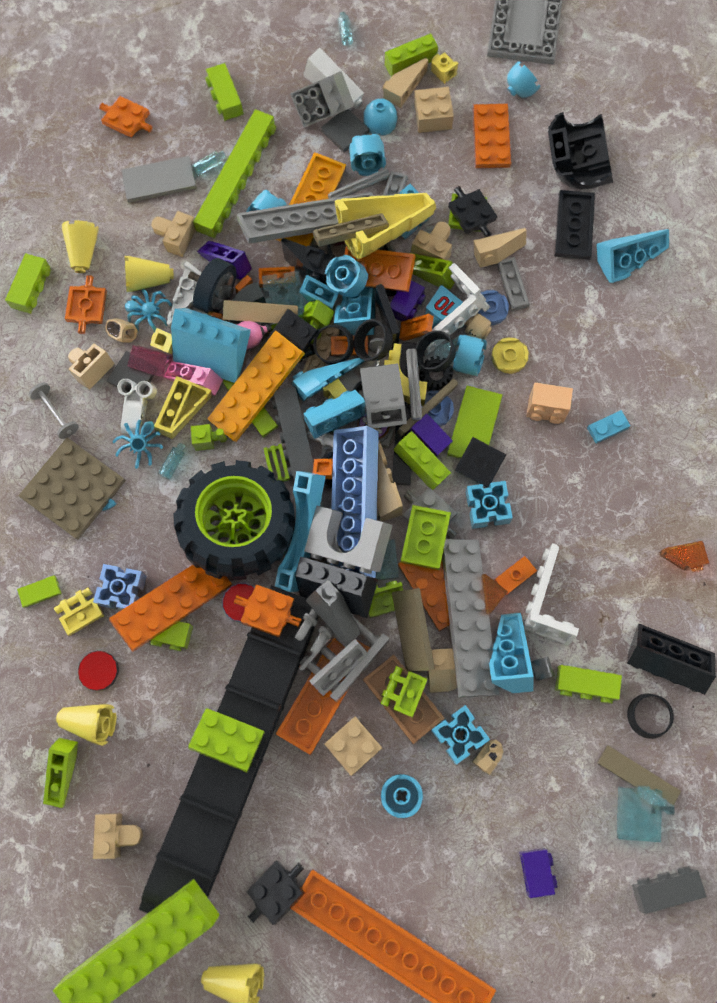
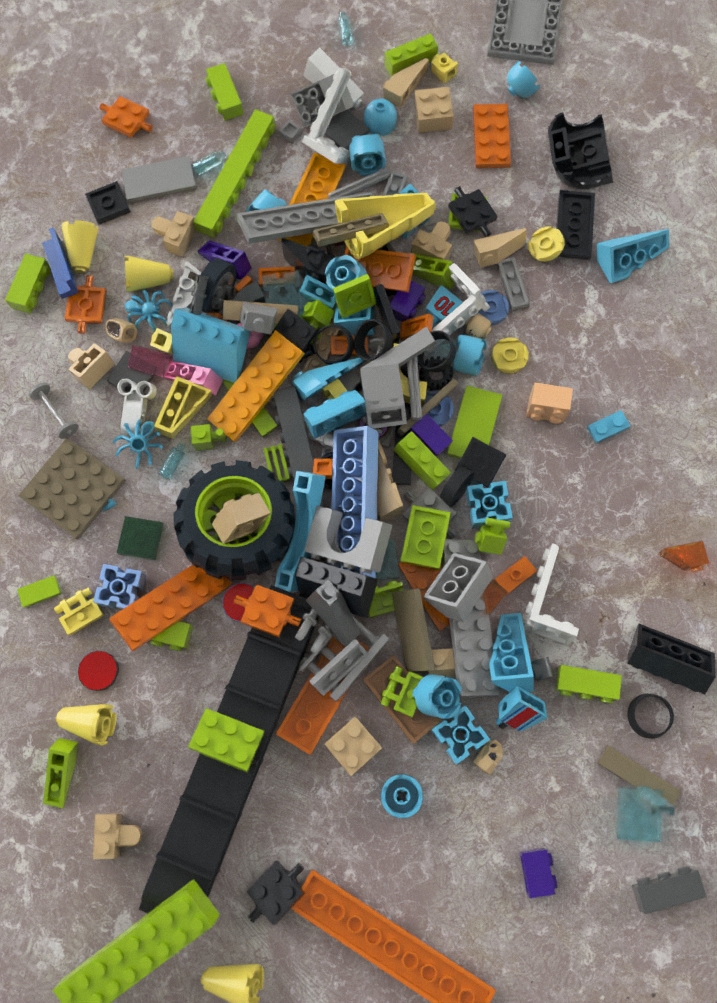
none -> fence [42,227,79,299]
none -> black tile [85,181,131,225]
none -> clear green tile [117,516,164,560]
none -> dark grey pin [189,274,209,315]
none -> tan brick [212,493,271,544]
none -> light grey torso [240,302,278,334]
none -> light grey tile [278,119,303,143]
none -> white bracket [302,68,351,164]
none -> lime plate [333,274,376,318]
none -> light grey tile [362,327,437,368]
none -> medium azure brick [413,674,462,719]
none -> light grey slope [423,553,493,622]
none -> black tyre [440,466,475,507]
none -> lime brick [475,518,510,555]
none -> medium azure torso [496,685,548,731]
none -> light yellow tile [528,226,565,262]

